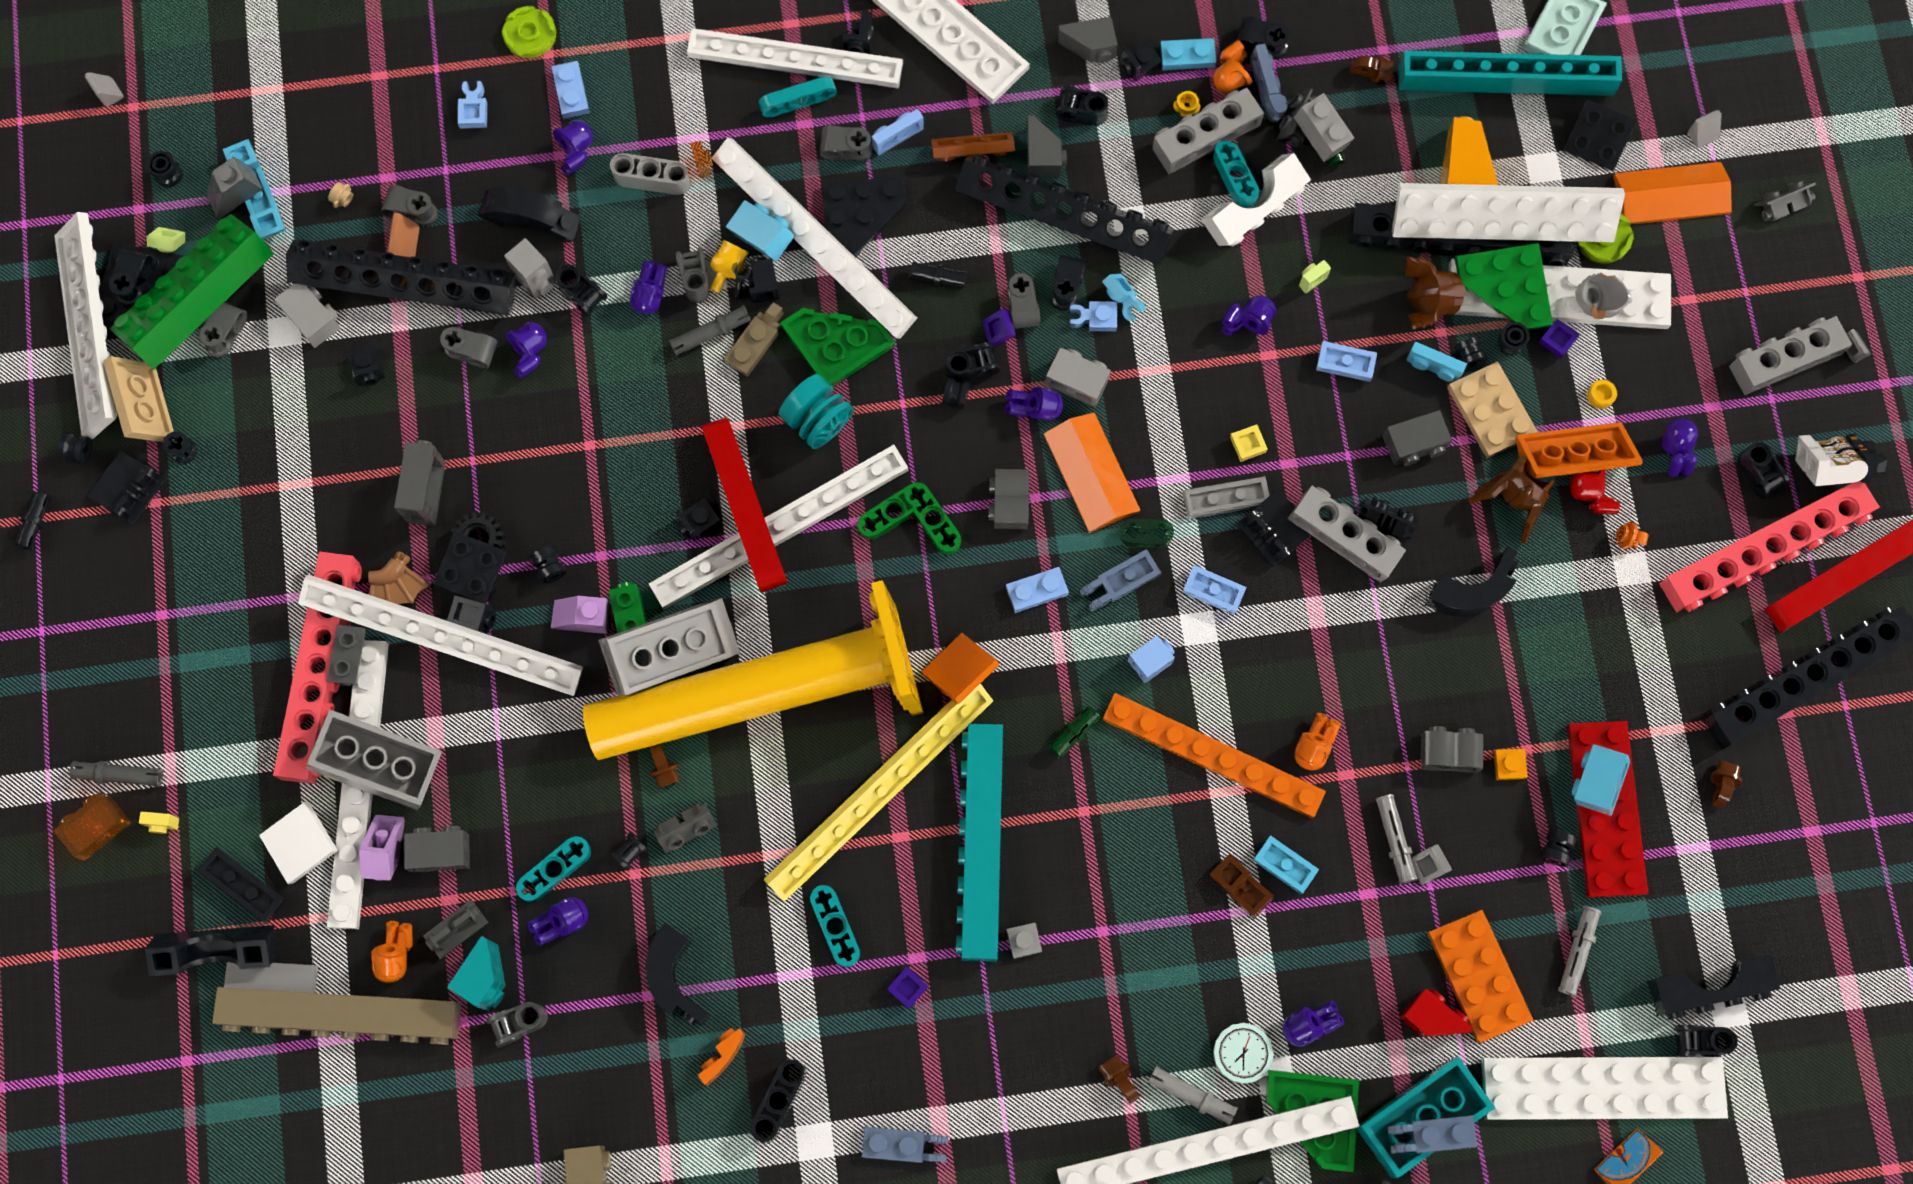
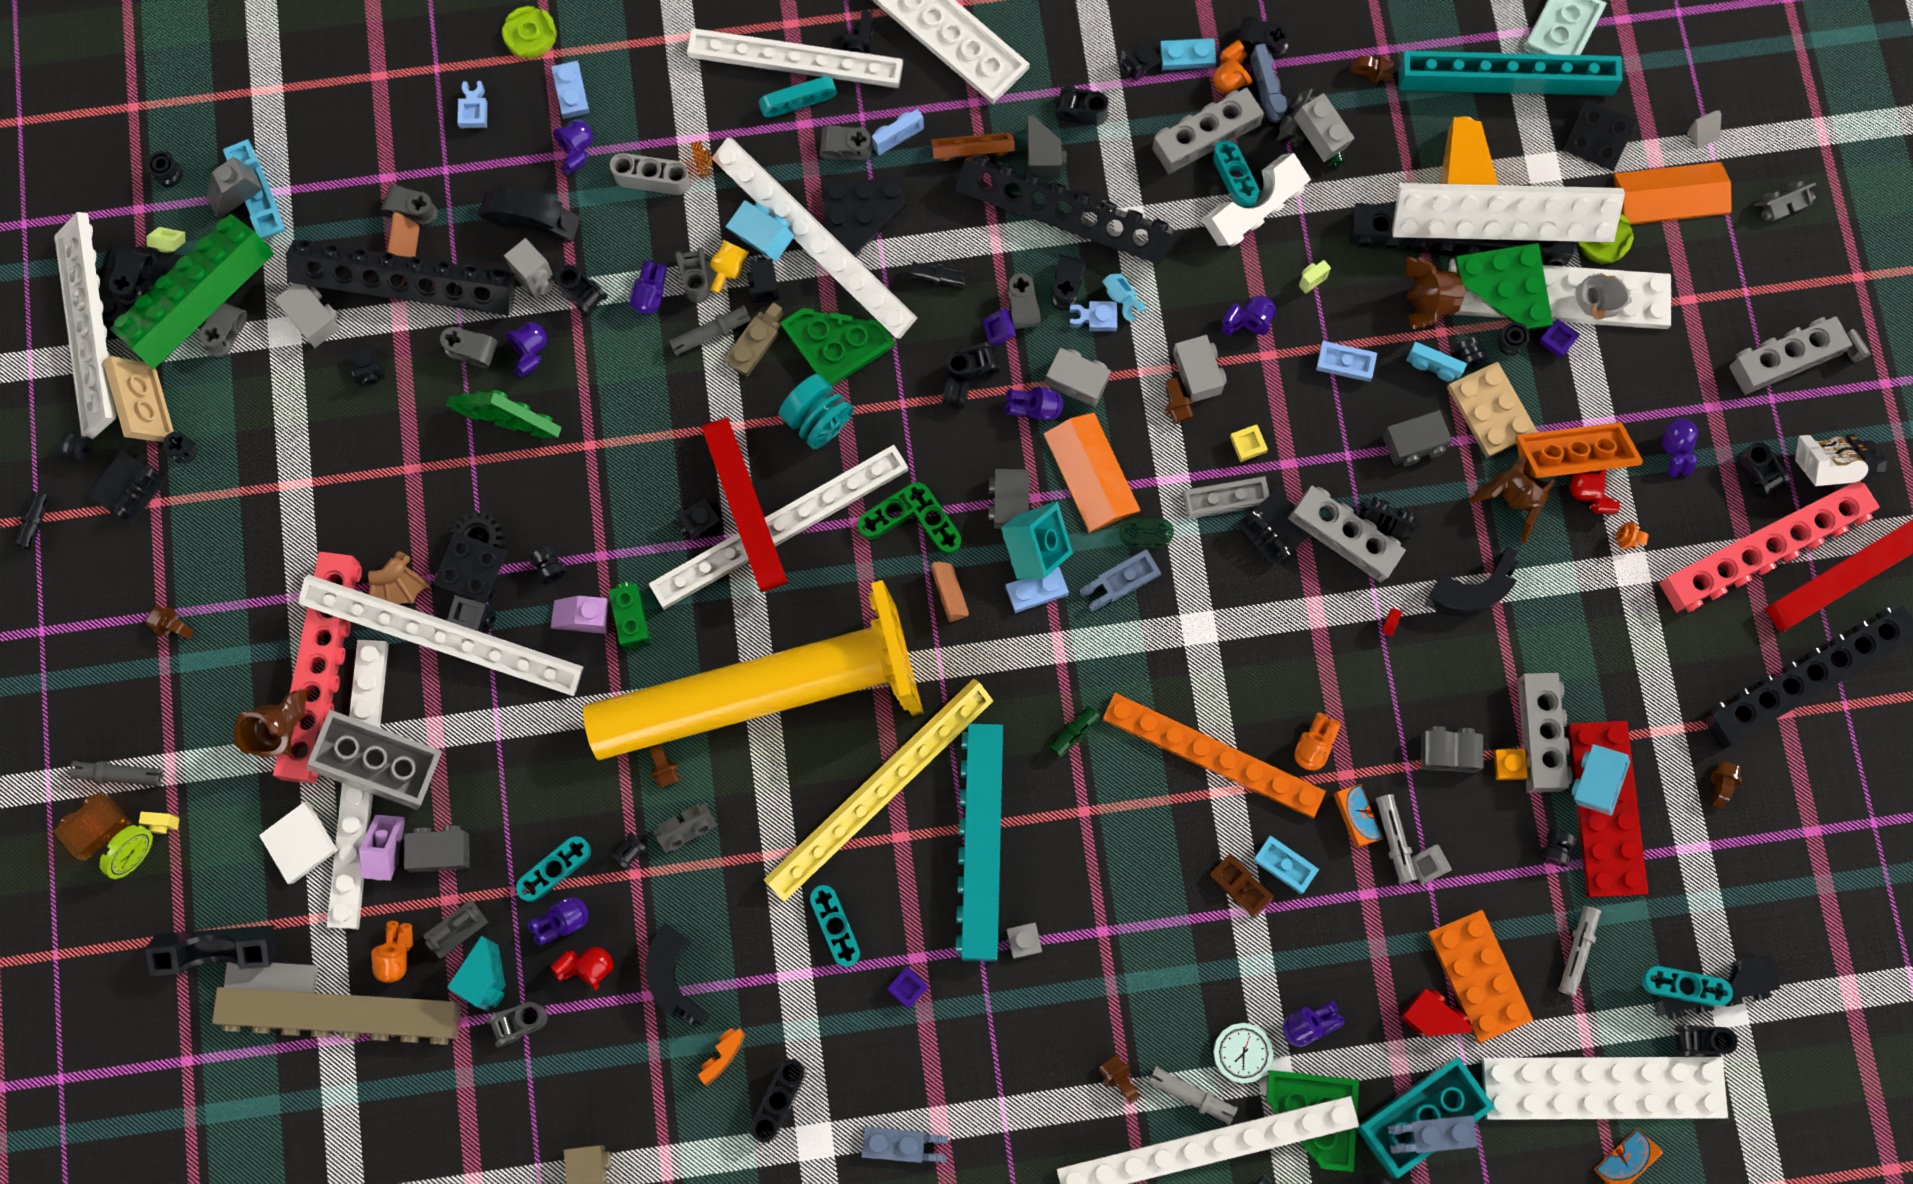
light grey slope [85,72,123,107] -> none
black plate [197,847,287,924] -> none
dark grey hinge [327,625,366,686] -> none
tan plate [328,182,353,208] -> none
dark grey window [394,440,446,526] -> none
light grey hinge [598,598,740,695] -> none
black hand [732,262,751,298] -> none
orange tile [921,633,1000,704] -> none
dark grey slope [1057,17,1118,63] -> none
light blue brick [1128,635,1175,683] -> none
yellow plate [1174,91,1200,117] -> none
light blue plate [1182,565,1247,615] -> none
yellow tile [1587,380,1617,409] -> none
none -> lime tile [100,825,153,879]
none -> reddish brown piece [146,606,194,640]
none -> reddish brown helmet [233,689,307,757]
none -> green plate [446,390,562,438]
none -> red piece [550,947,613,991]
none -> nougat slope [932,562,969,622]
none -> teal slope [1001,502,1073,579]
none -> reddish brown piece [1165,378,1194,424]
none -> light grey brick [1173,335,1227,402]
none -> slope [1334,784,1383,849]
none -> red tile [1382,607,1403,637]
none -> light grey brick [1517,673,1572,793]
none -> teal beam [1641,966,1733,1007]

